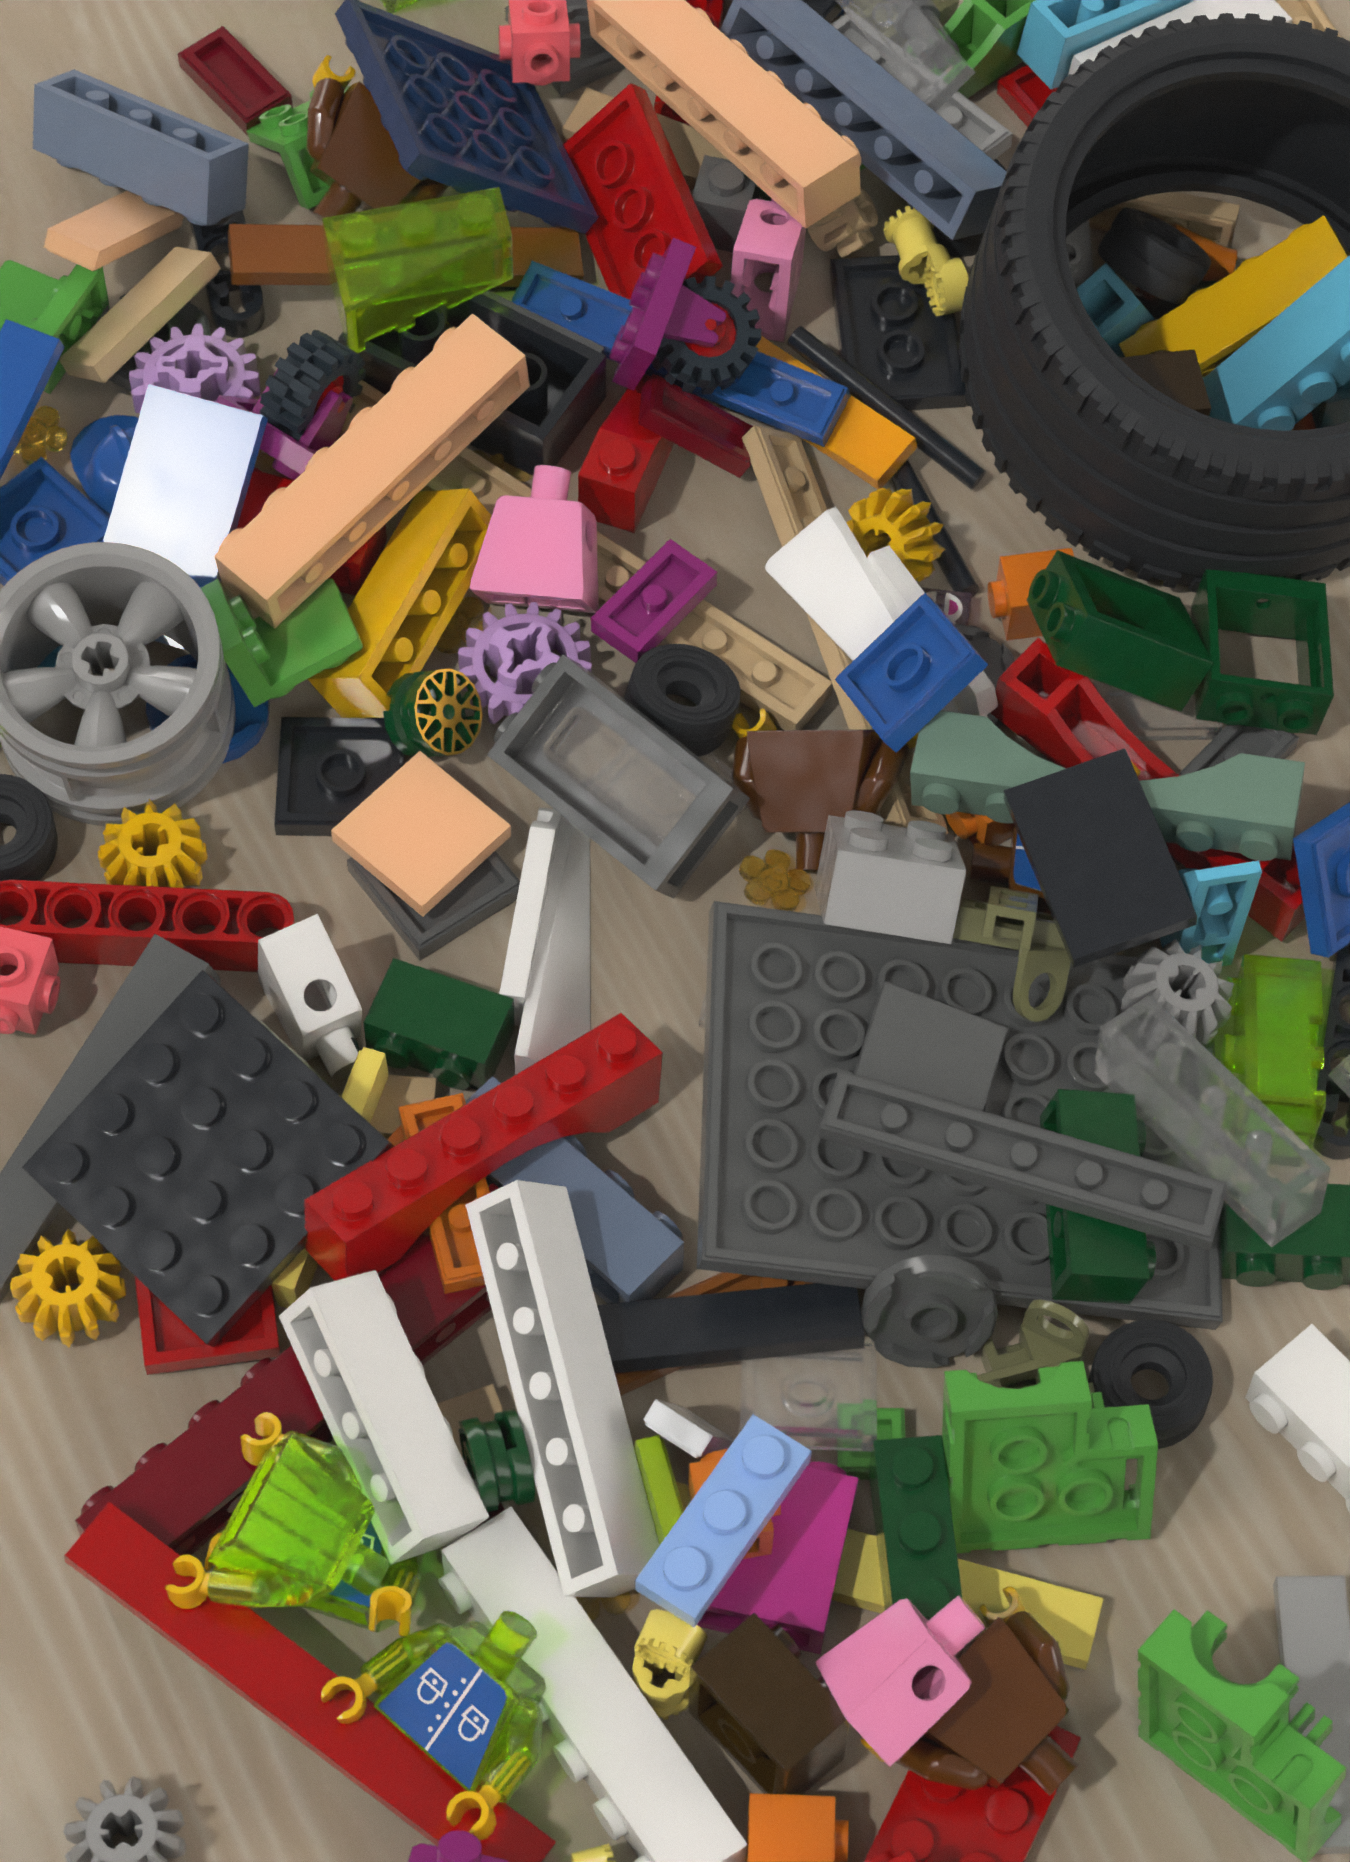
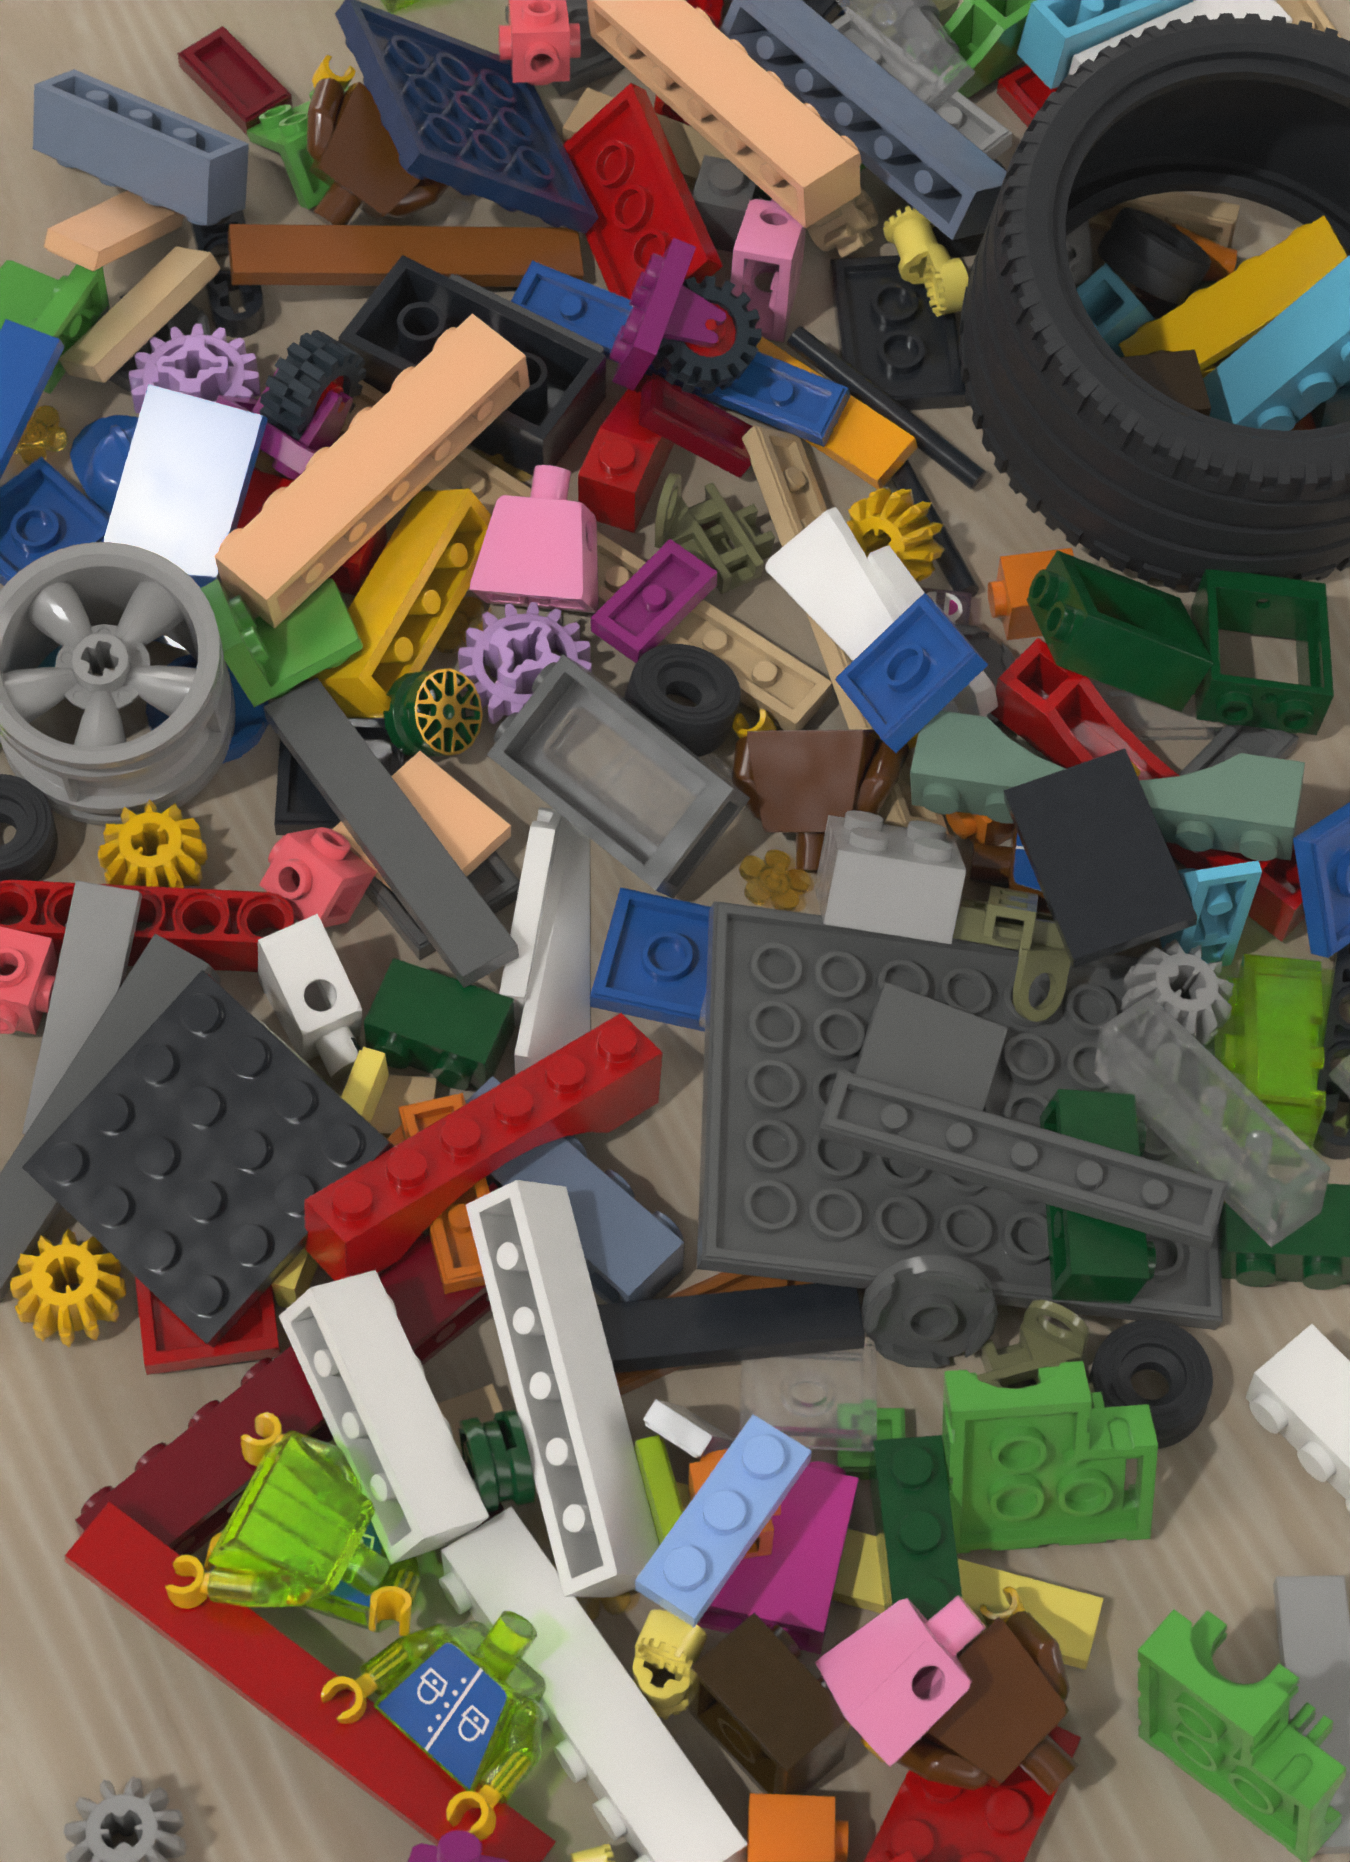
clear neon green wedge [322,187,513,353] -> none
none -> light grey tile [22,880,142,1135]
none -> coral brick [259,827,377,928]
none -> dark grey tile [263,678,519,988]
none -> blue tile [590,887,711,1032]
none -> olive piece [655,472,775,594]

